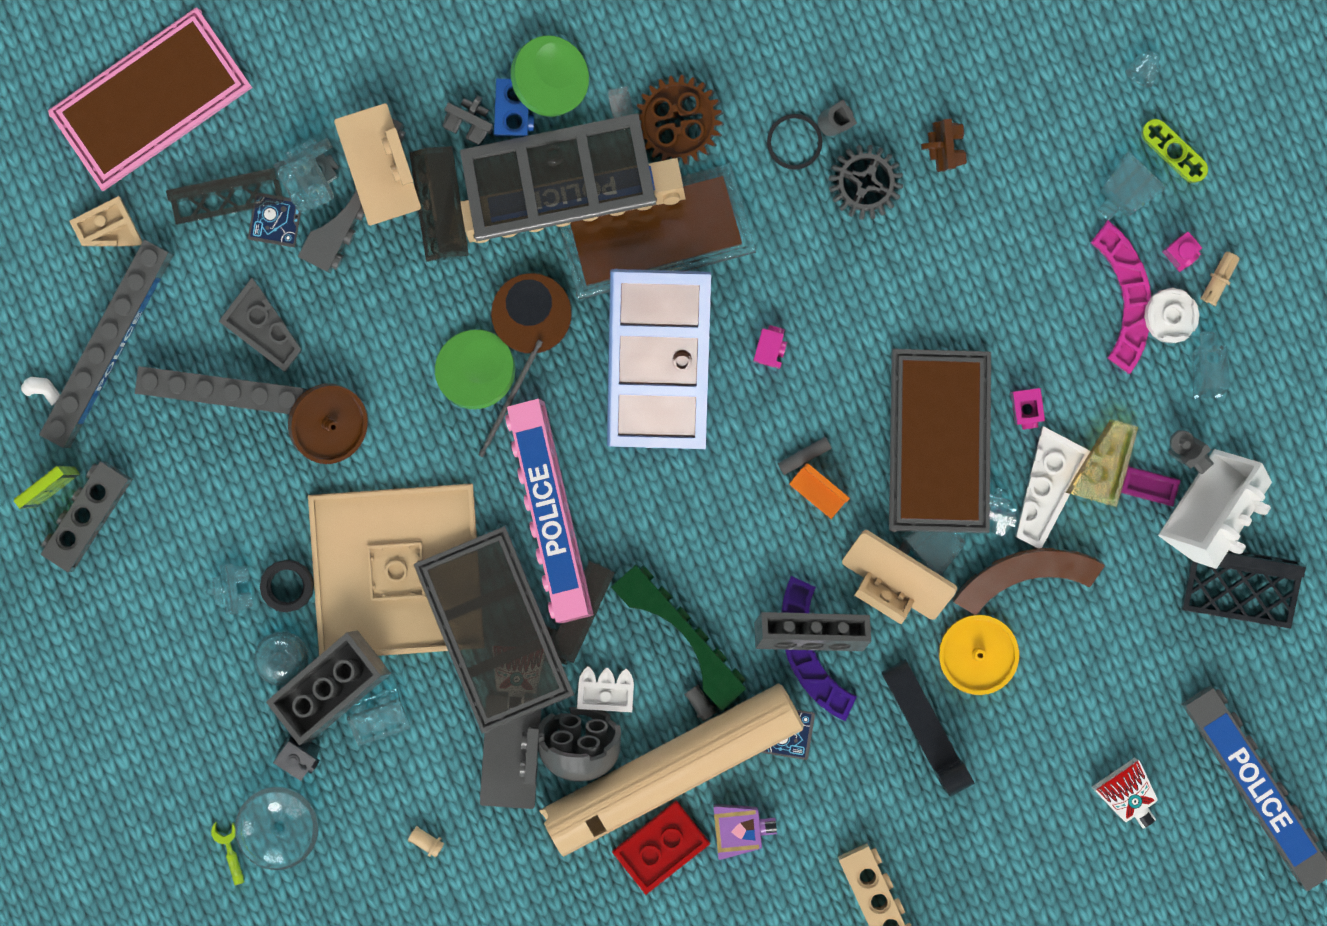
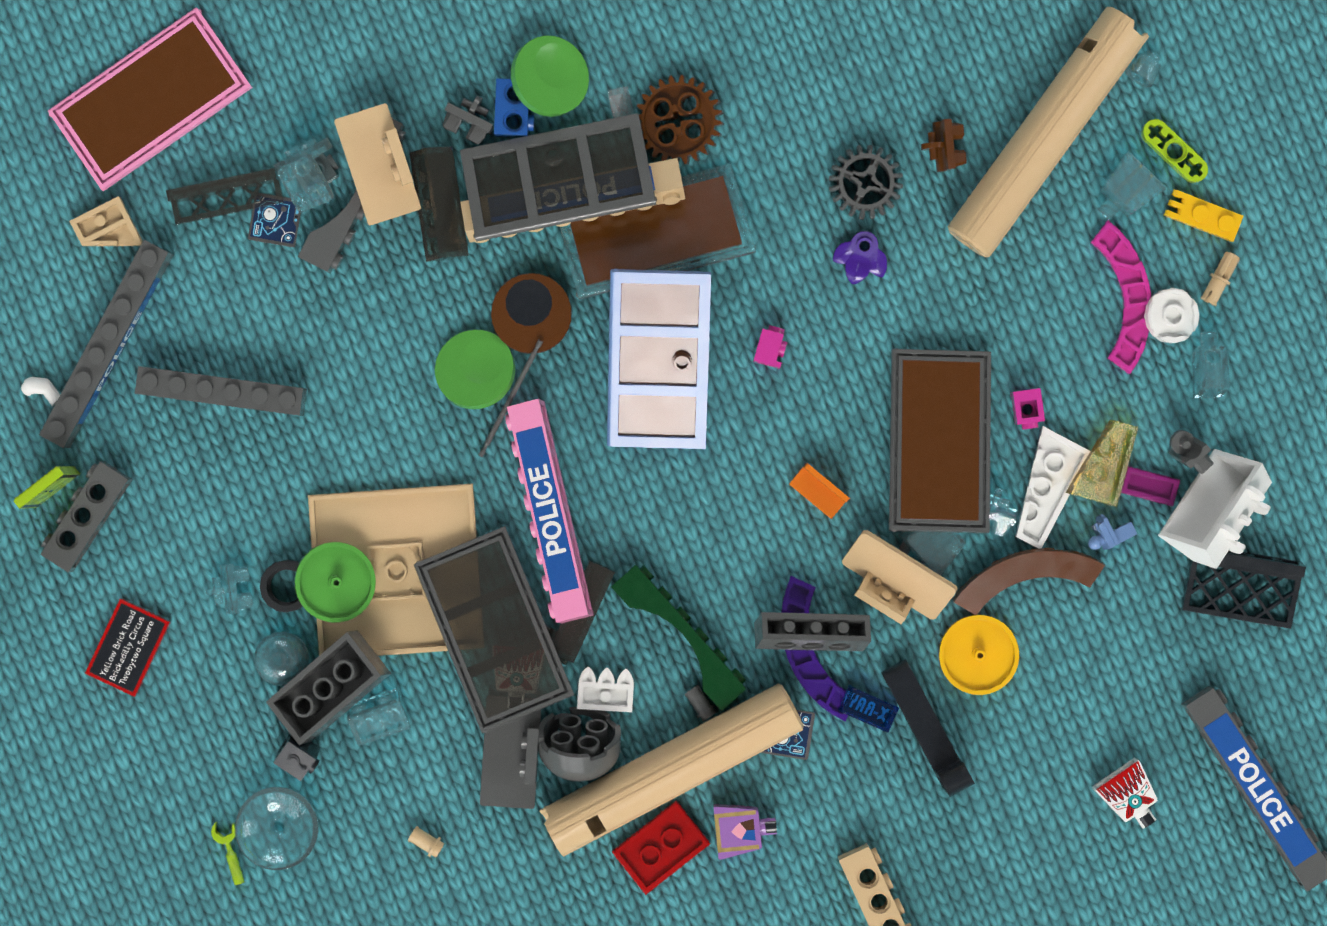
dark grey wing [219,278,302,372] -> none
reddish brown piece [288,383,368,464] -> none
black piece [767,114,823,170] -> none
dark grey piece [777,437,832,475] -> none
dark grey plate [818,99,857,136] -> none
dark pink brick [1162,231,1202,272] -> none
none -> black tile [85,598,171,697]
none -> bright green piece [294,542,376,623]
none -> dark purple plate [833,231,887,284]
none -> clear blue tile [838,685,899,733]
none -> tan piece [947,6,1149,257]
none -> medium blue piece [1088,514,1137,550]
none -> yellow hinge [1163,189,1243,242]

